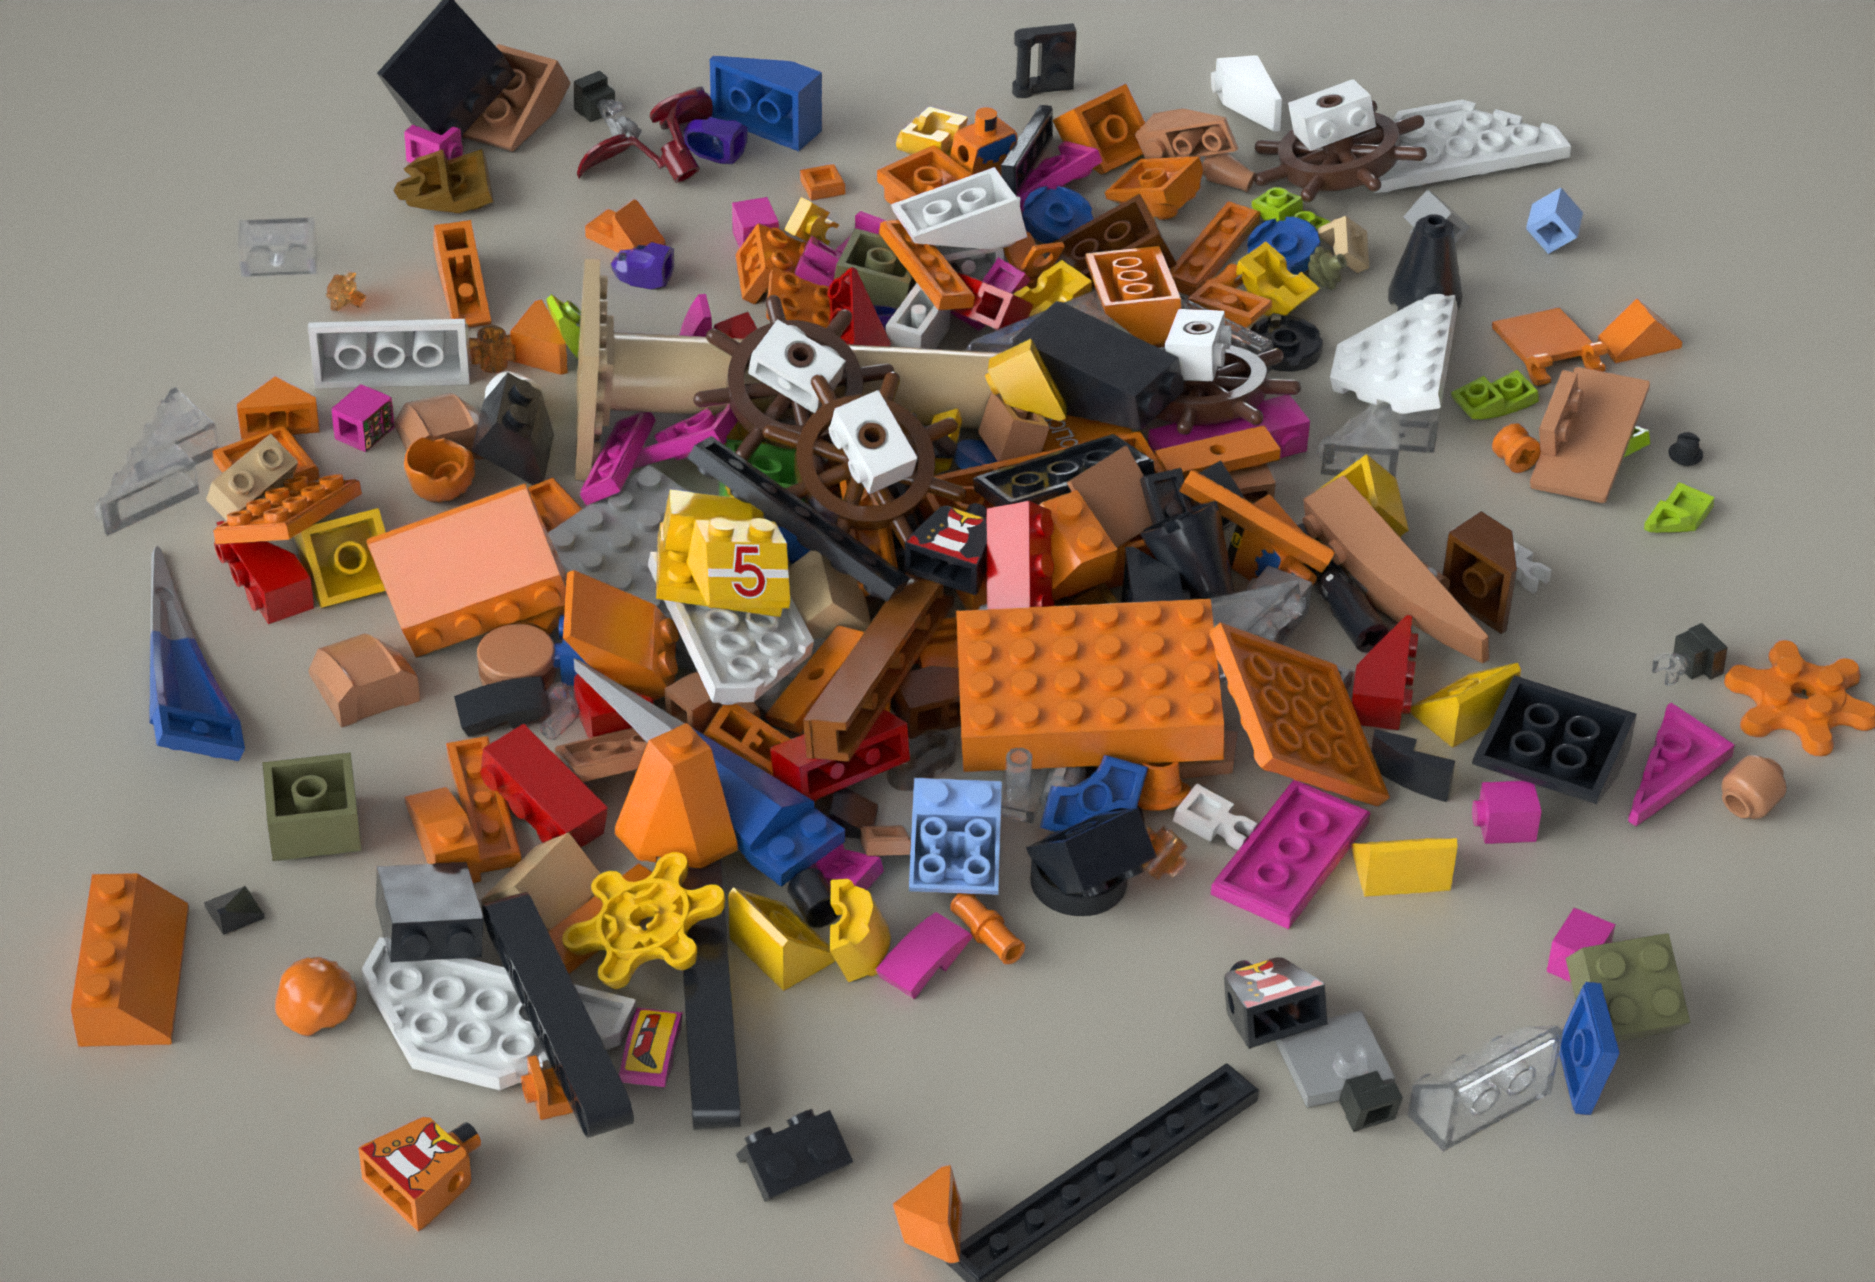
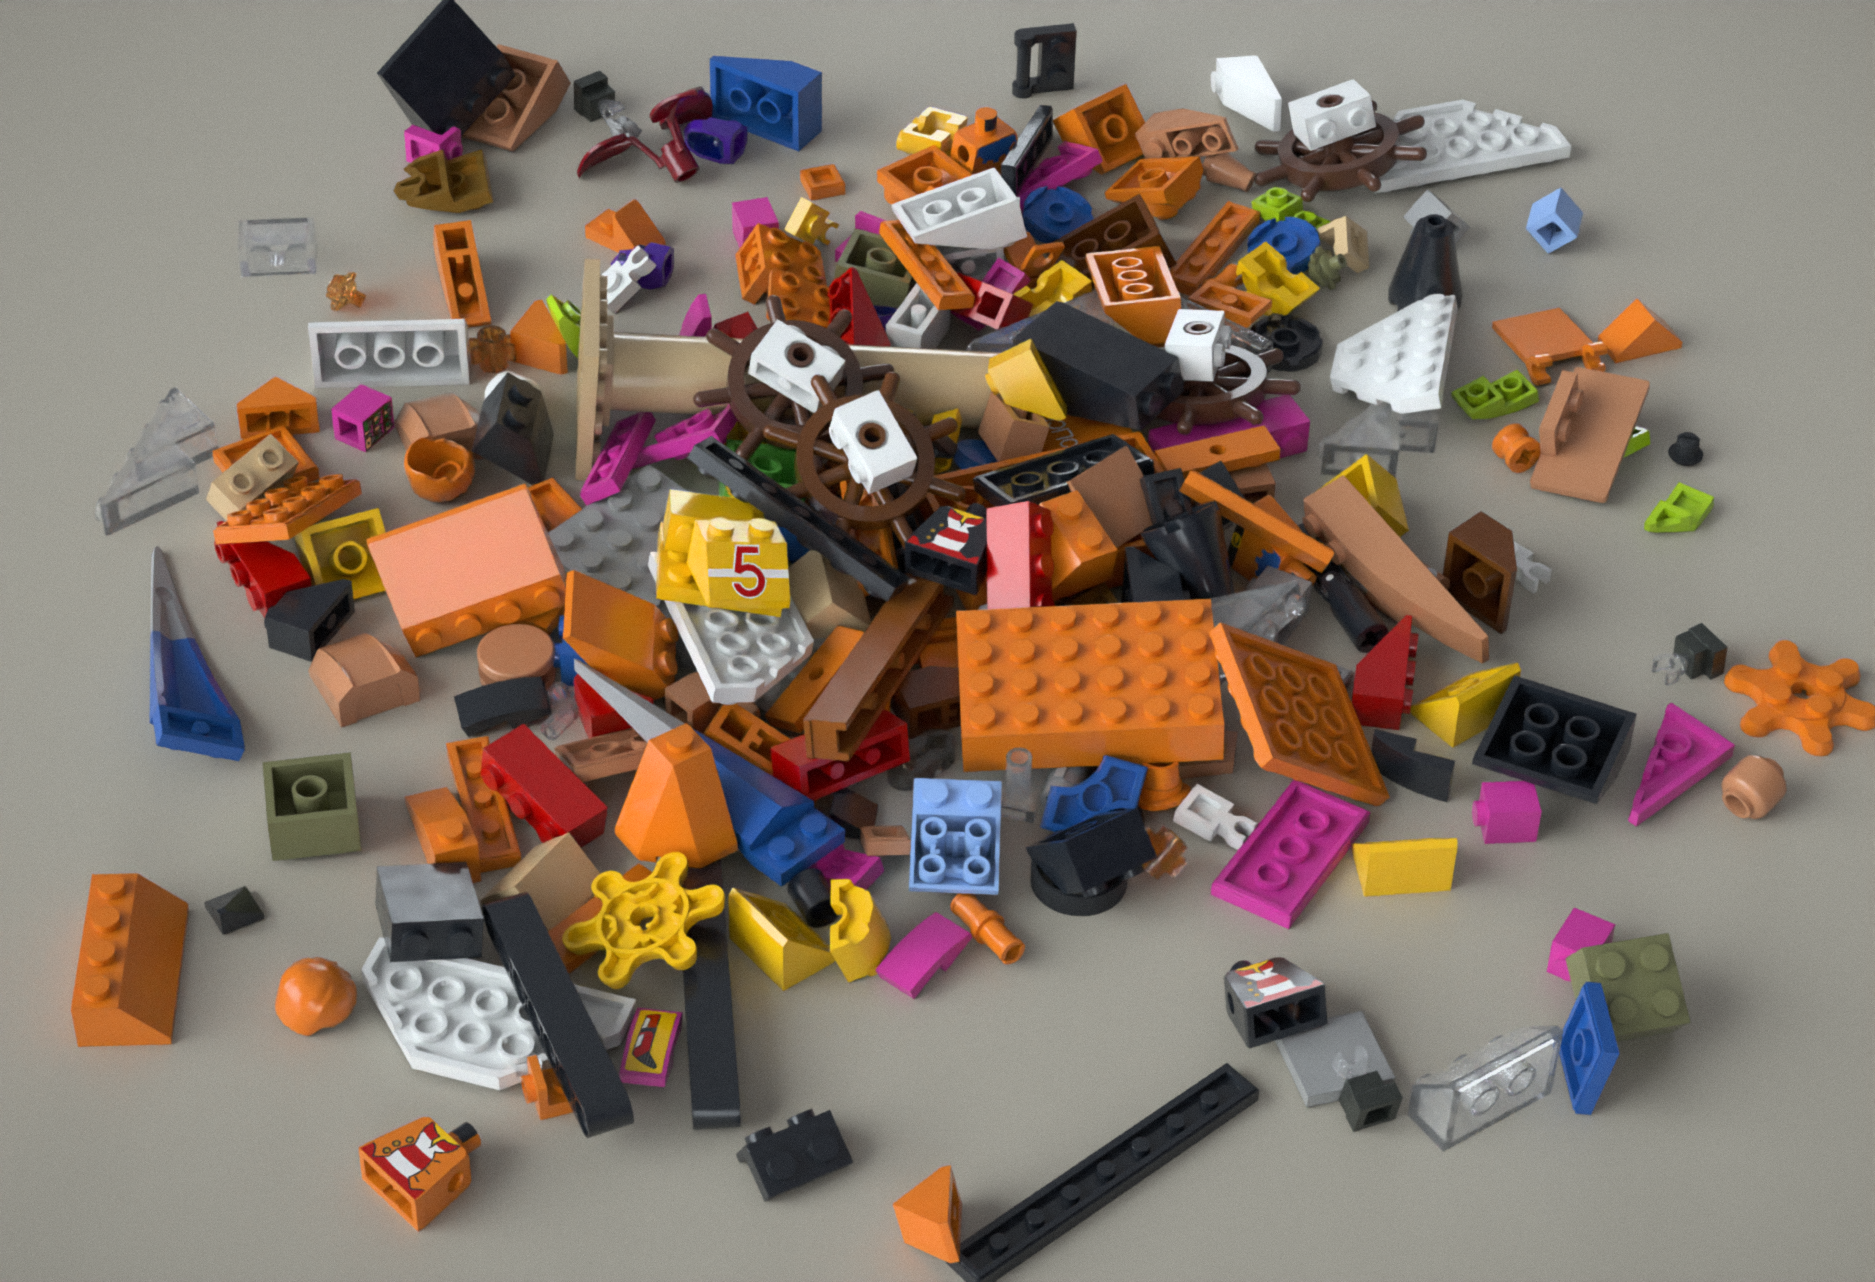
dark pink slope [795,236,842,287] -> none
none -> black slope [264,579,355,662]
none -> white plate [602,246,657,313]

